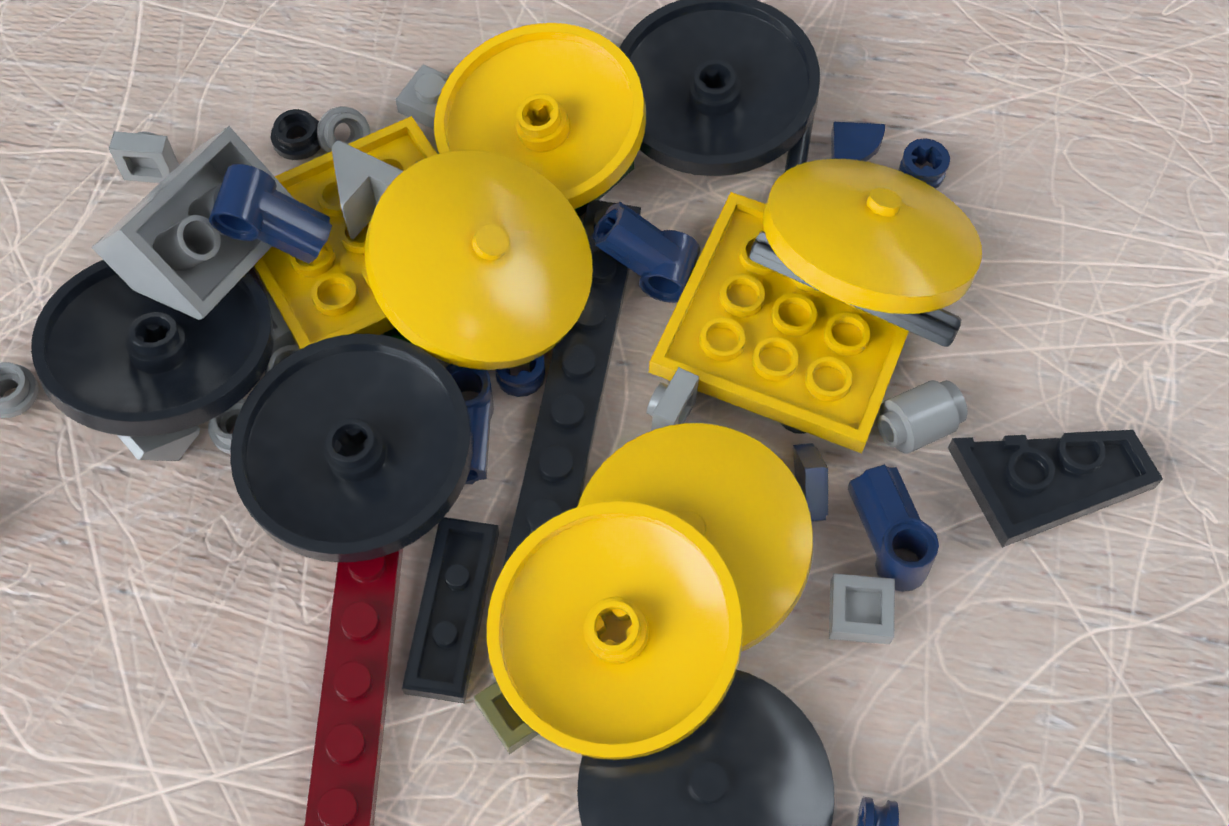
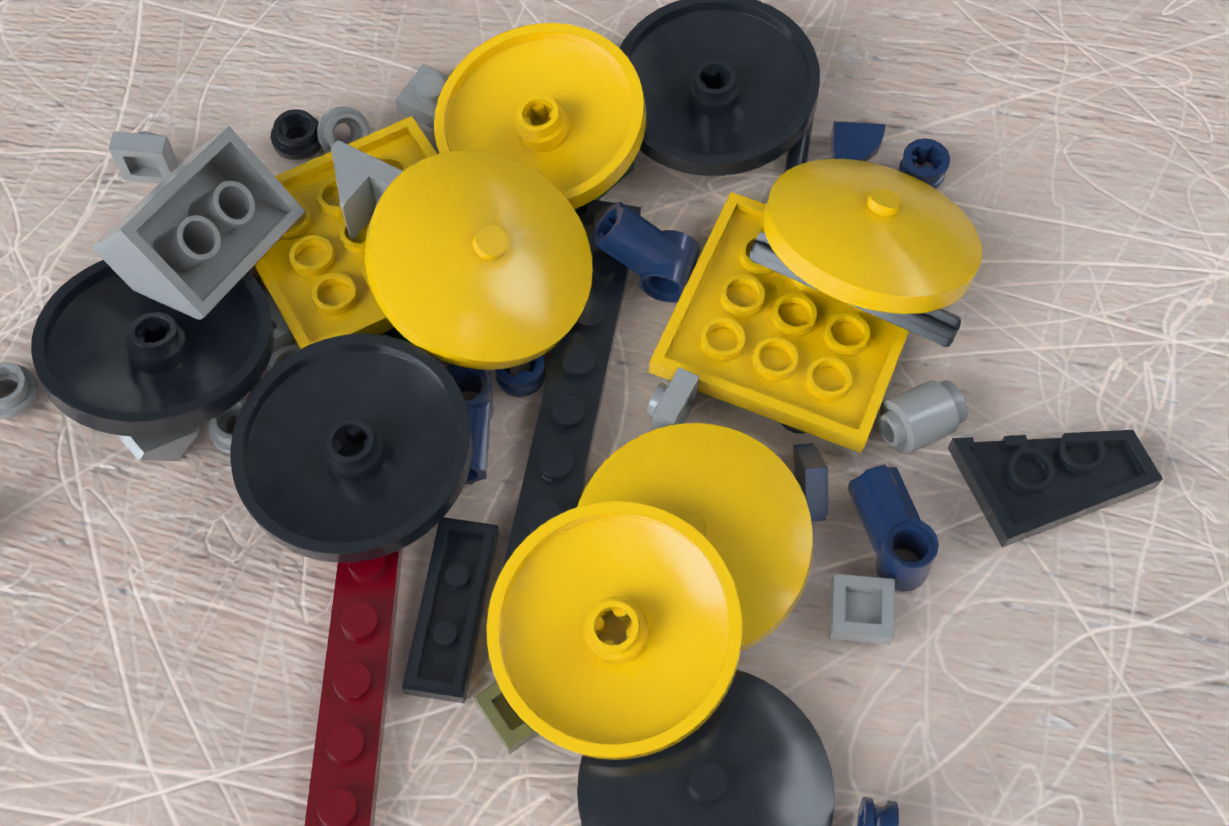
dark blue piece [209,164,332,264] -> none

